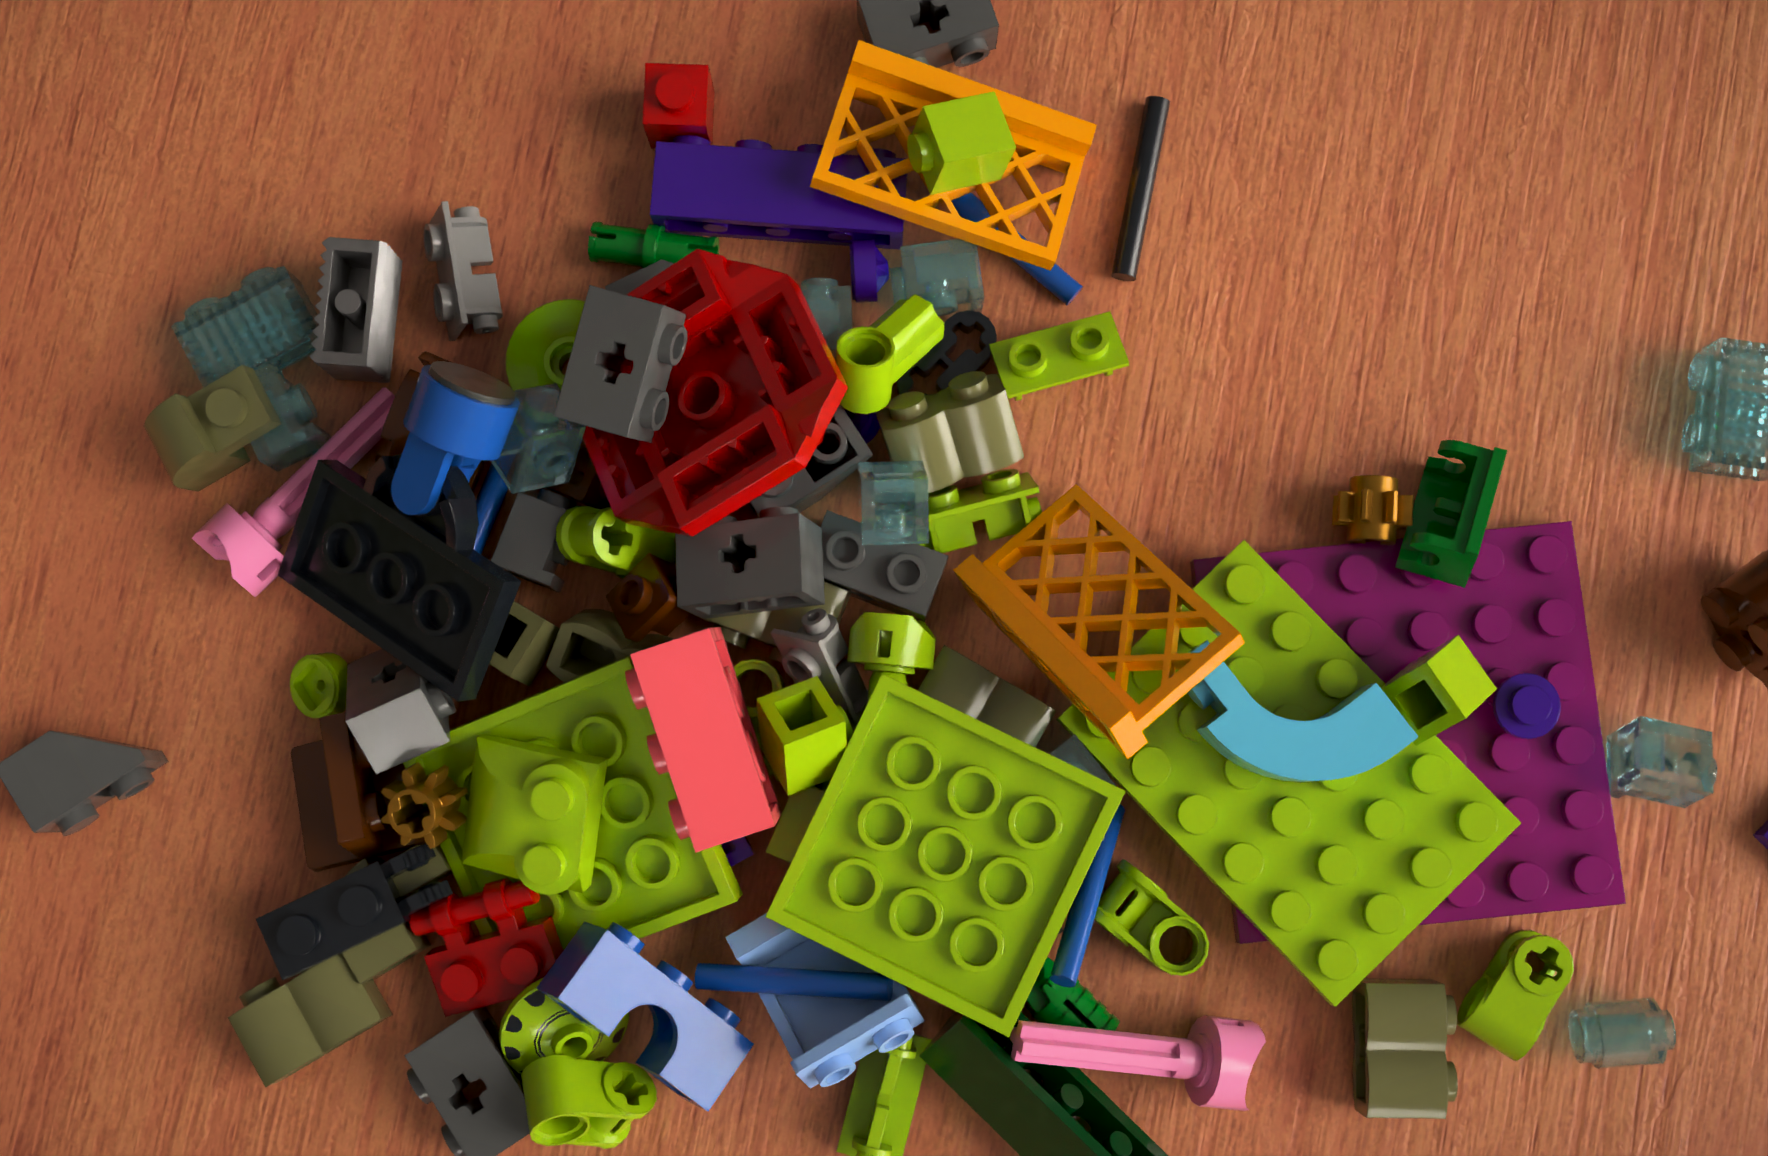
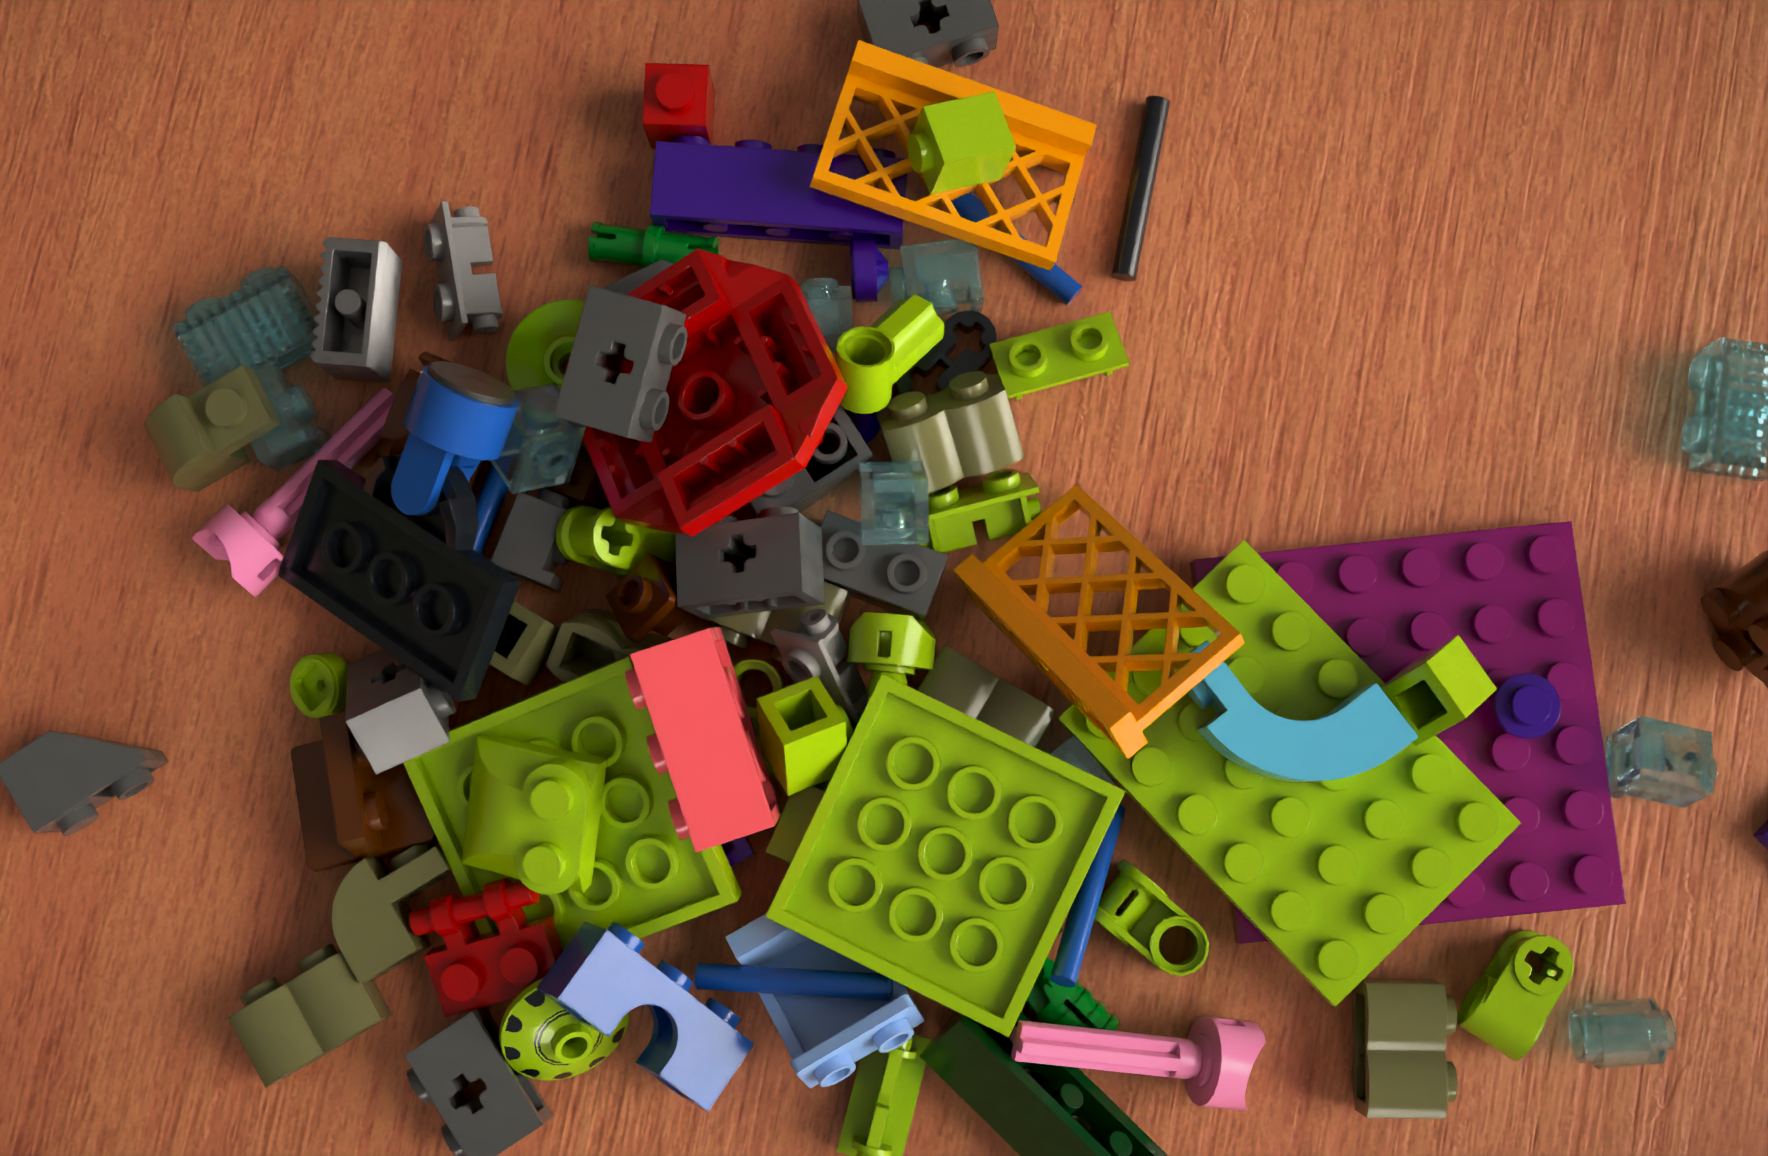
black hinge [256,843,453,980] -> none
pearl gold gear [381,762,468,849] -> none
lime piece [521,1055,657,1149] -> none
pearl gold gear [1332,475,1414,545] -> none
green hinge [1395,440,1507,588] -> none

